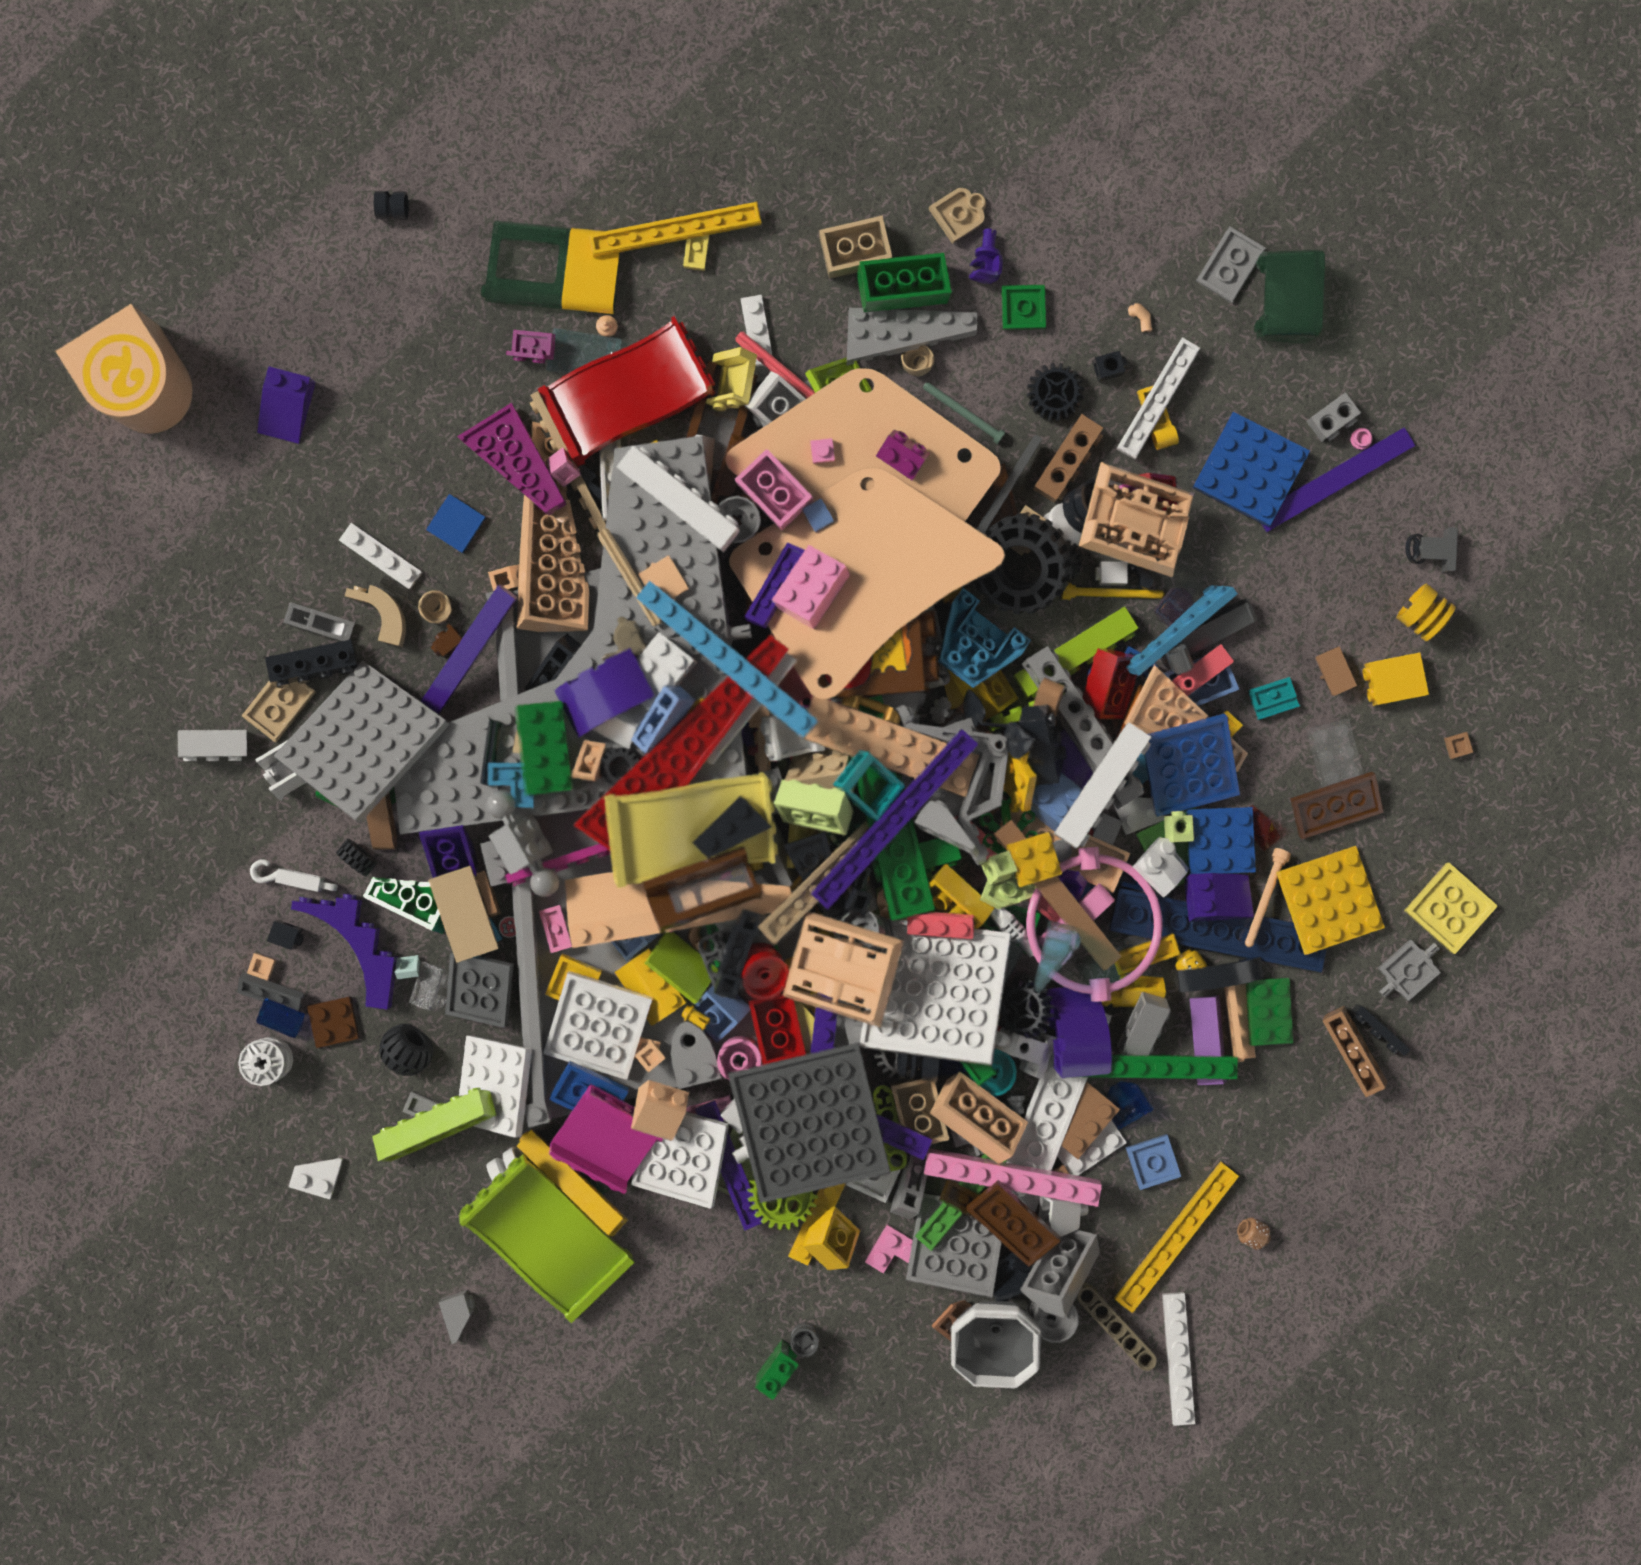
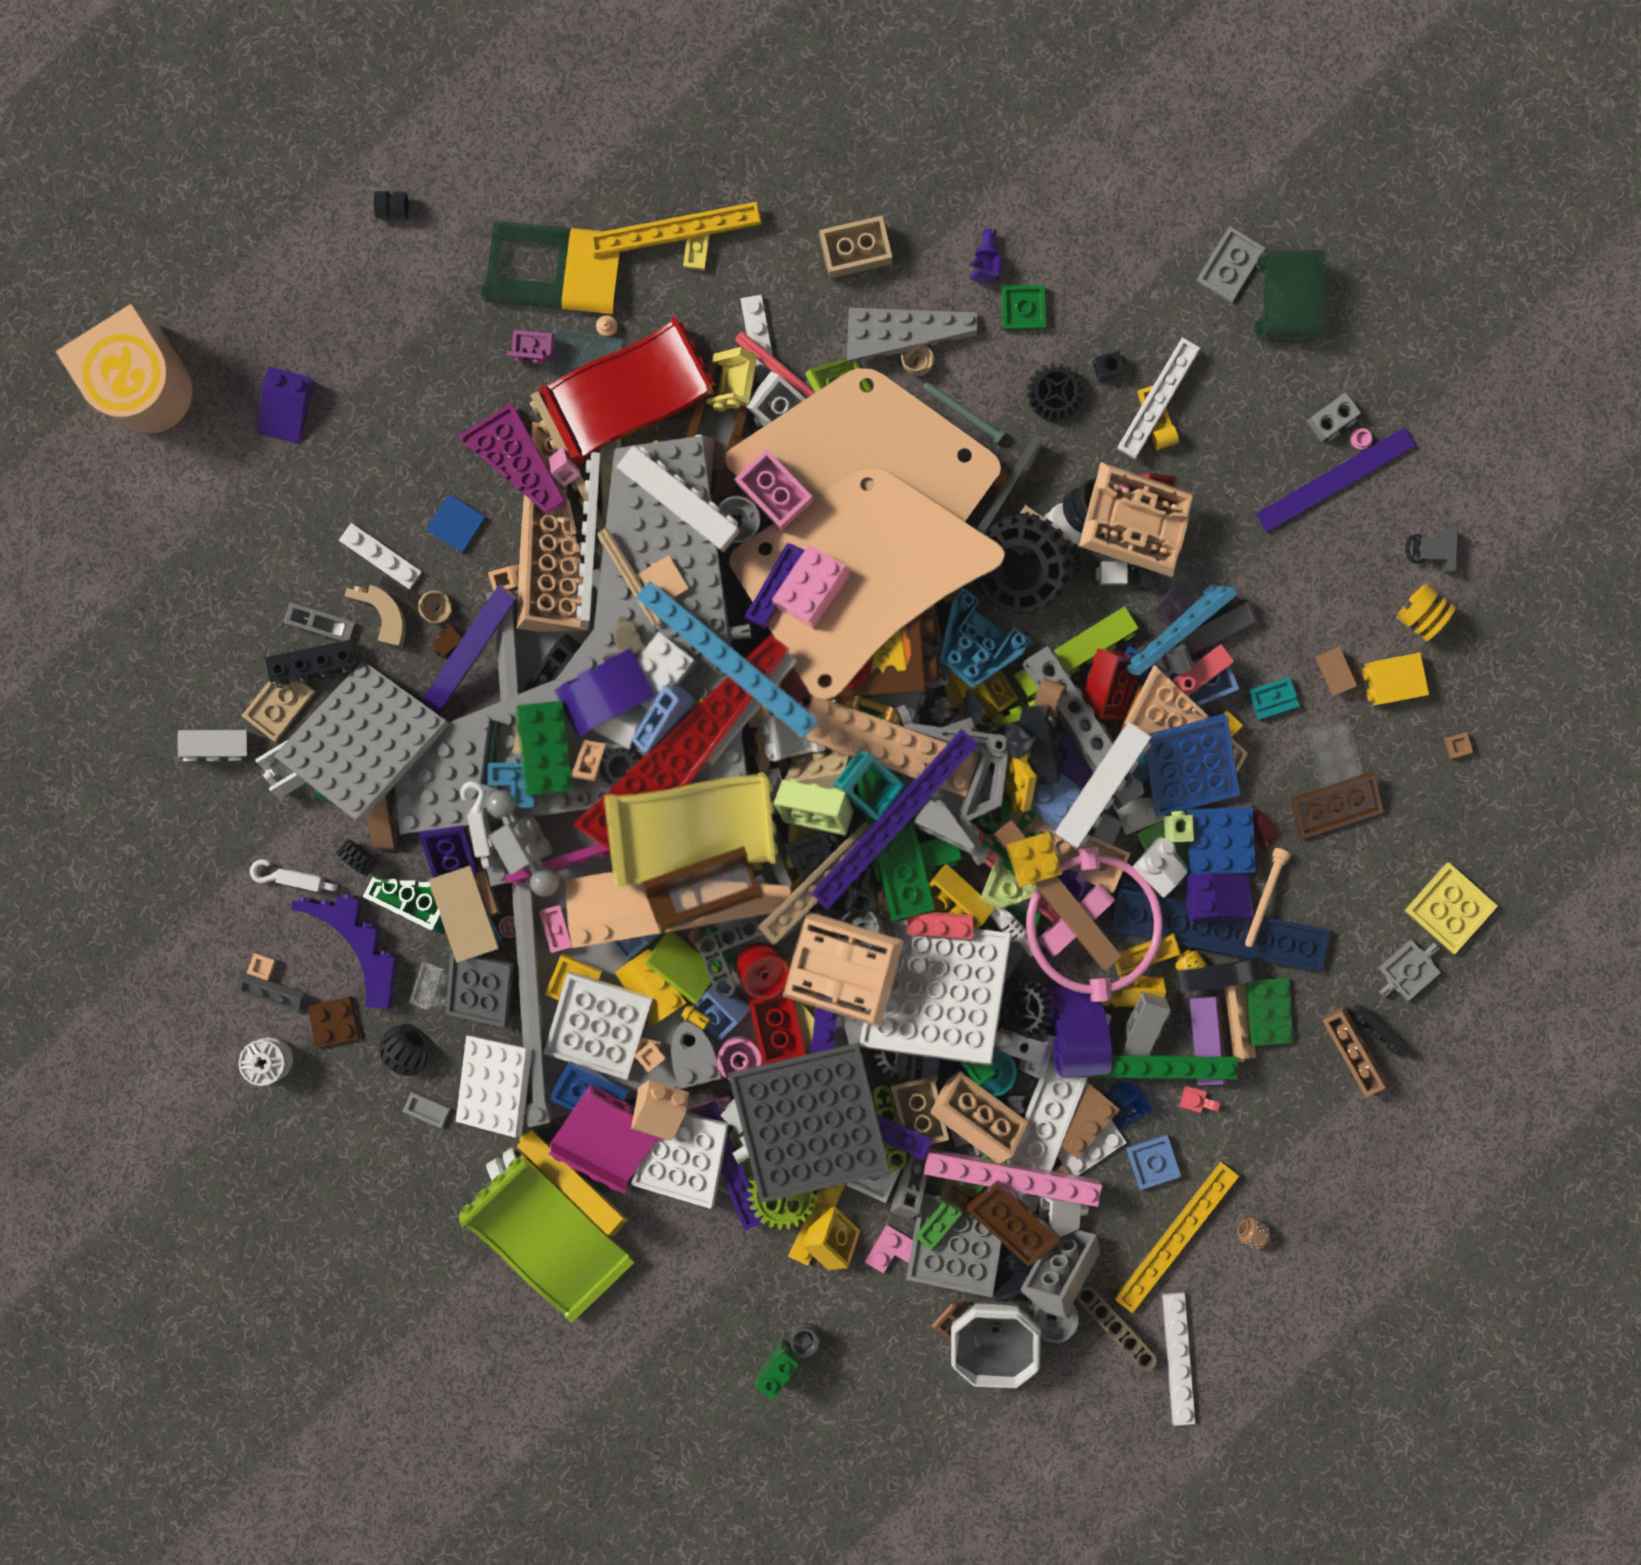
clear blue slope [256,998,305,1038] -> none
black brick [267,920,304,950] -> none
white wing [289,1157,343,1199] -> none
lime brick [372,1087,497,1162] -> none
light aqua plate [395,955,420,979] -> none
light grey slope [439,1290,475,1344] -> none
black wing [692,795,772,859] -> none
black slope [714,909,765,999] -> none
medium blue slope [803,499,834,532] -> none
bright pink plate [810,438,835,464] -> none
green brick [857,253,952,313] -> none
magenta bracket [876,429,930,480] -> none
tan plate [929,188,986,244] -> none
yellowish green brick [981,851,1018,885] -> none
medium nougat brick [1033,414,1103,503] -> none
clear light blue slope [1034,920,1081,992] -> none
light grey piece [1053,840,1072,862] -> none
yellow piece [1061,583,1165,600] -> none
light nougat arm [1128,303,1152,333] -> none
blue plate [1192,412,1310,527] -> none
yellow plate [1276,846,1385,955] -> none
none -> white piece [461,781,494,869]
none -> white plate [576,452,600,627]
none -> coral plate [1179,1085,1220,1113]

